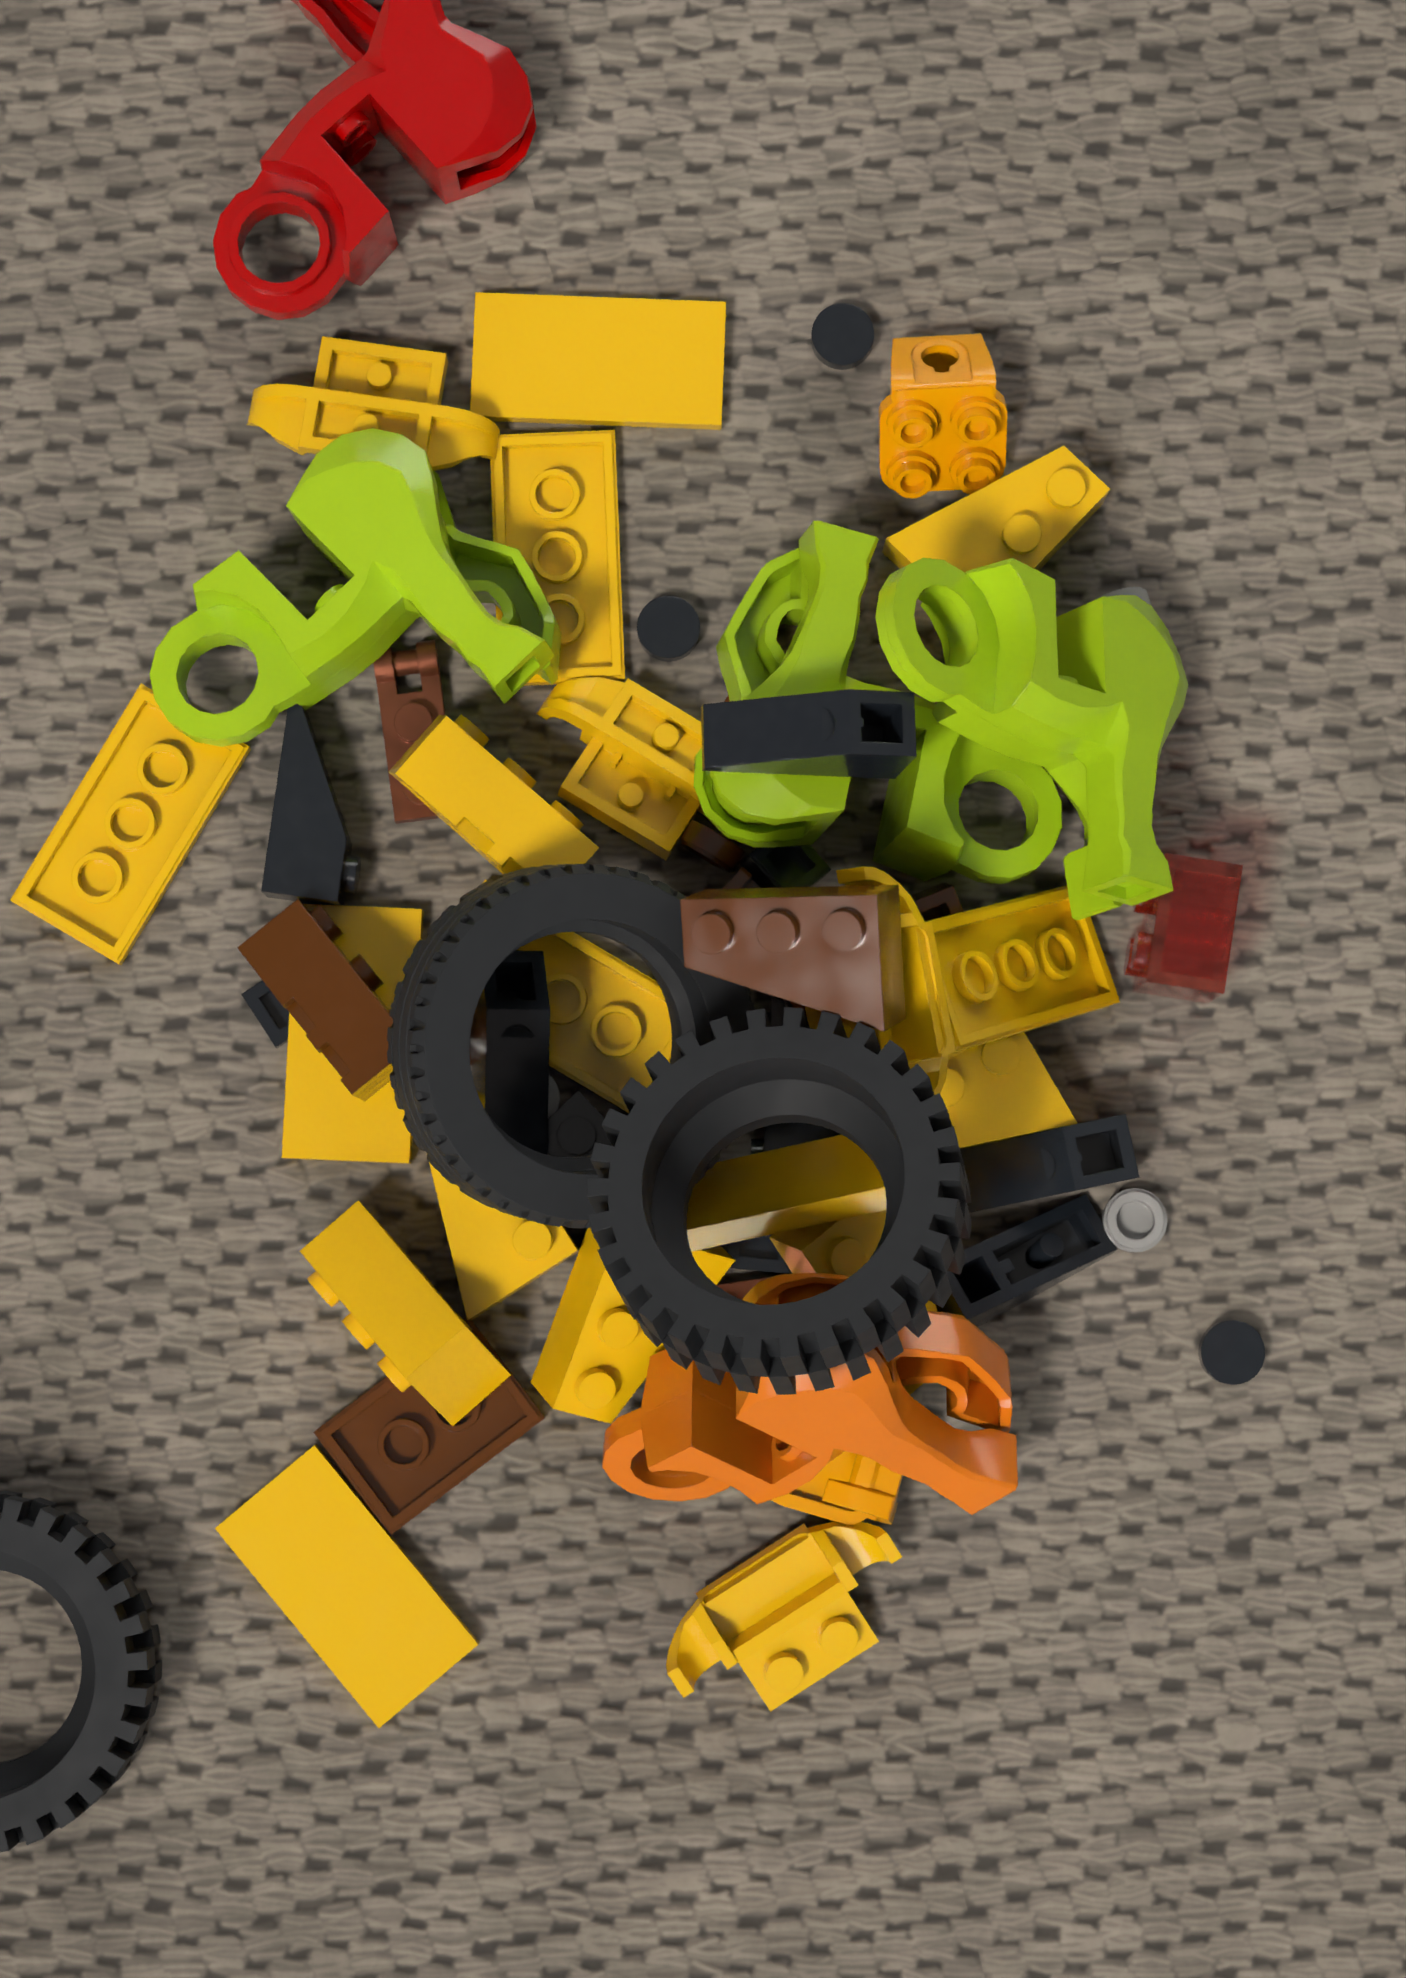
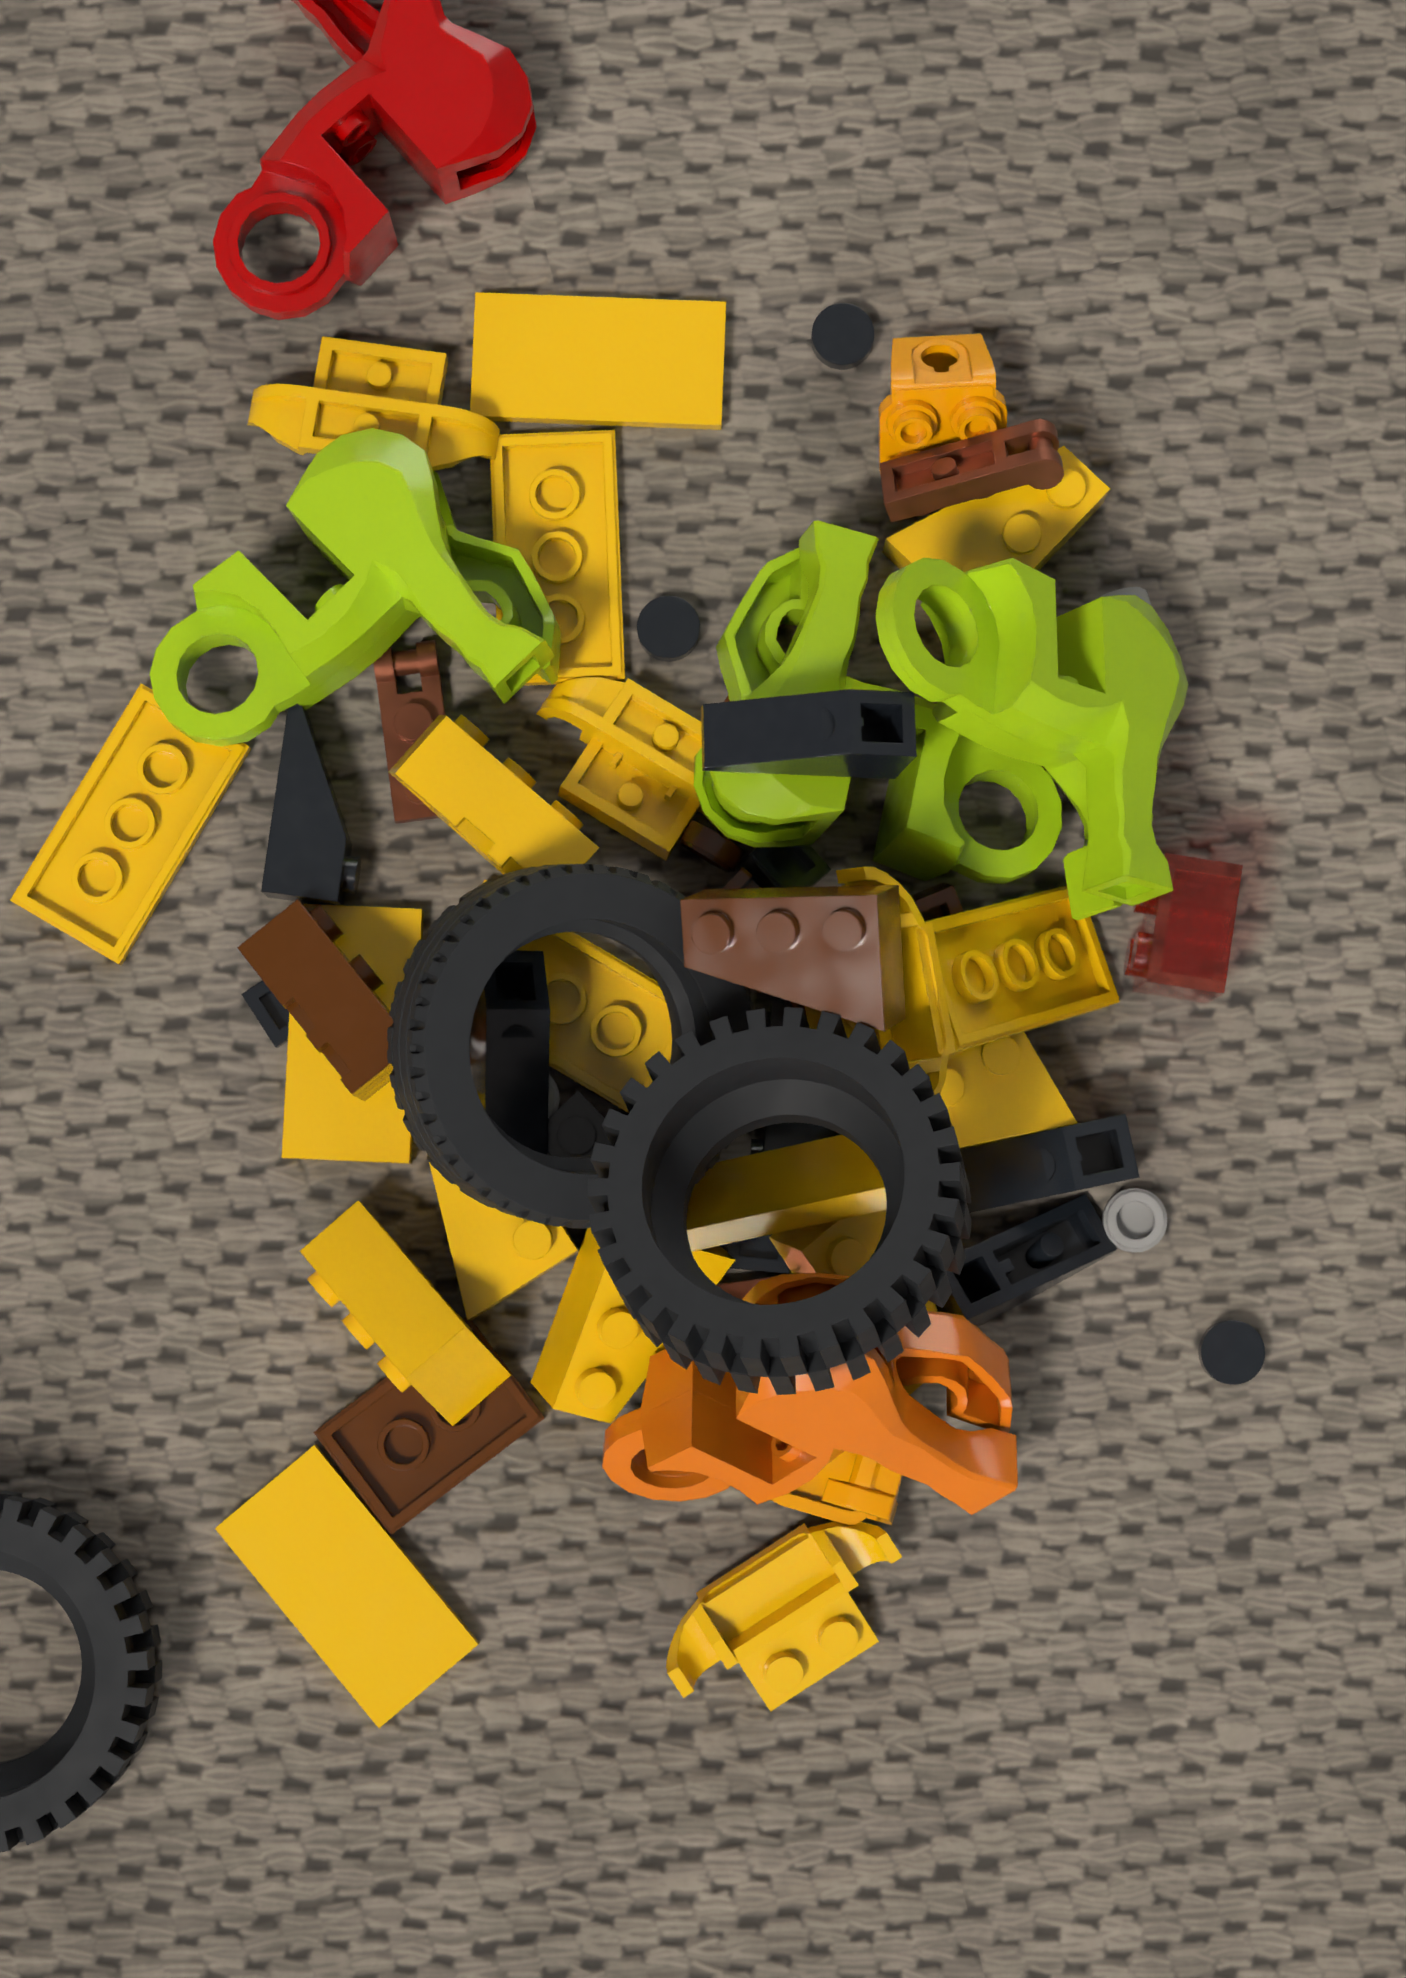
none -> copper plate [879,419,1064,522]

